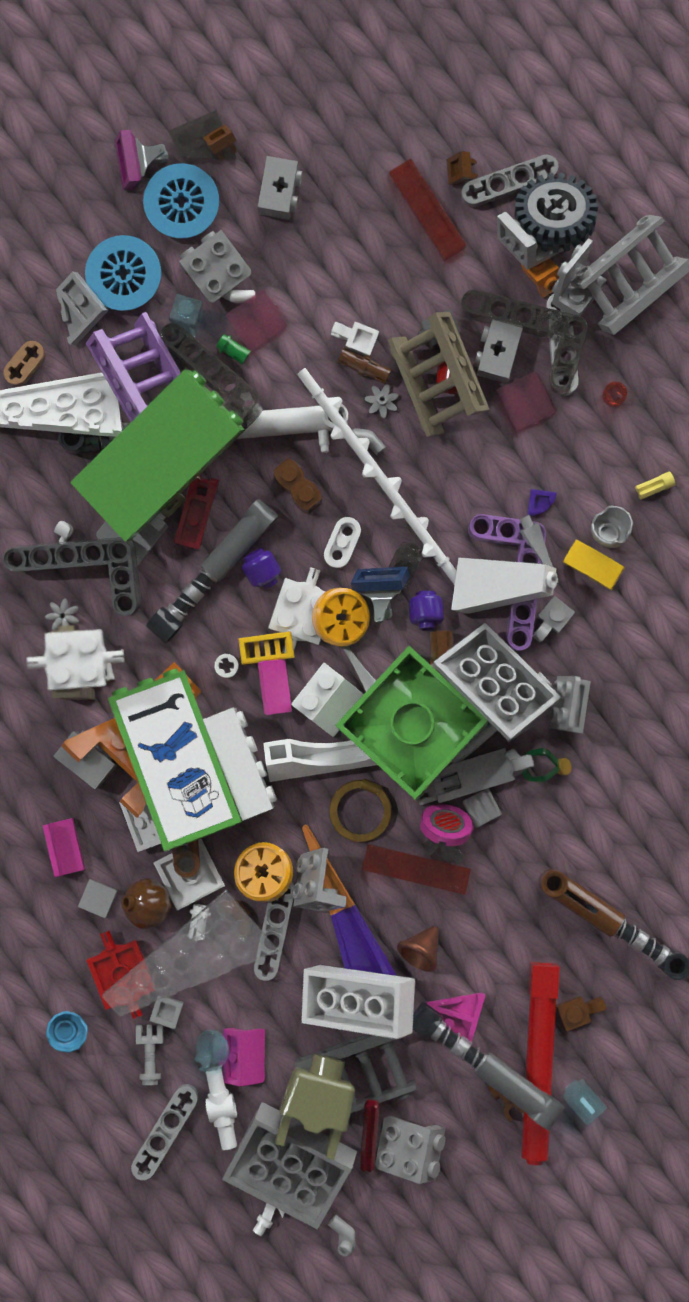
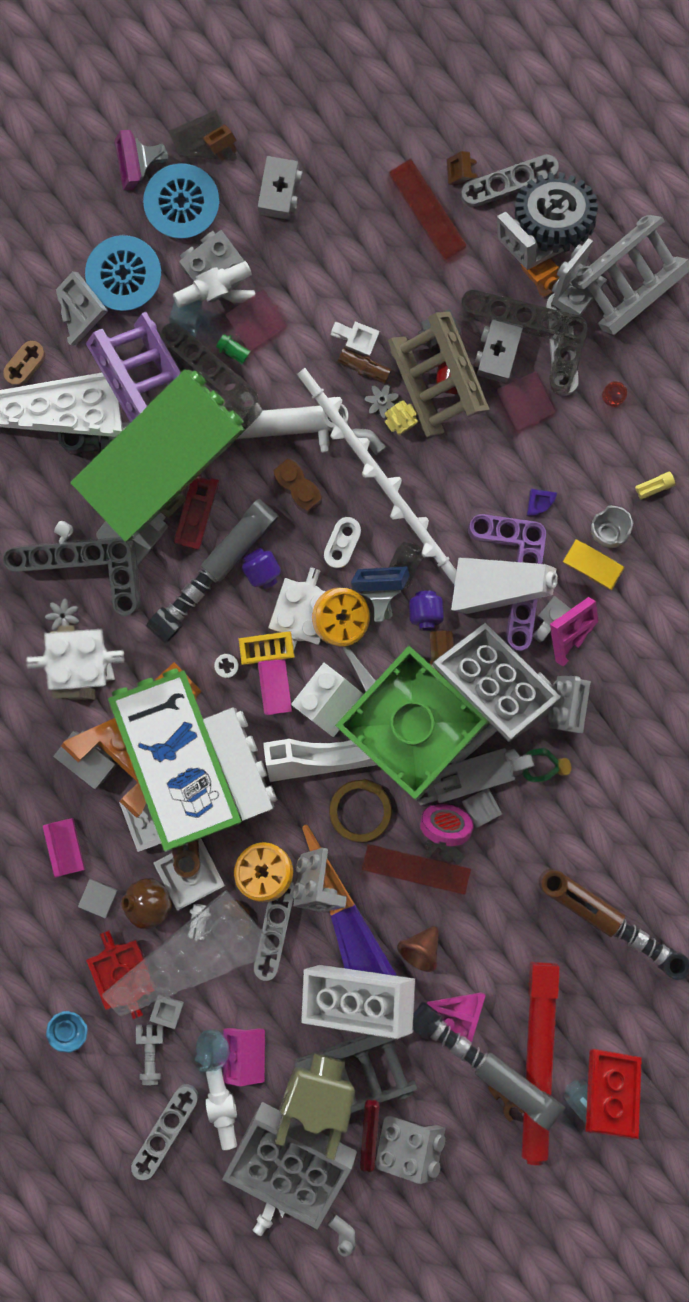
light grey piece [520,515,558,582] -> none
reddish brown plate [556,995,607,1031] -> none
none -> white pin [173,261,252,308]
none -> light yellow gear [384,400,419,435]
none -> dark pink wing [550,597,598,666]
none -> red tile [586,1049,642,1140]

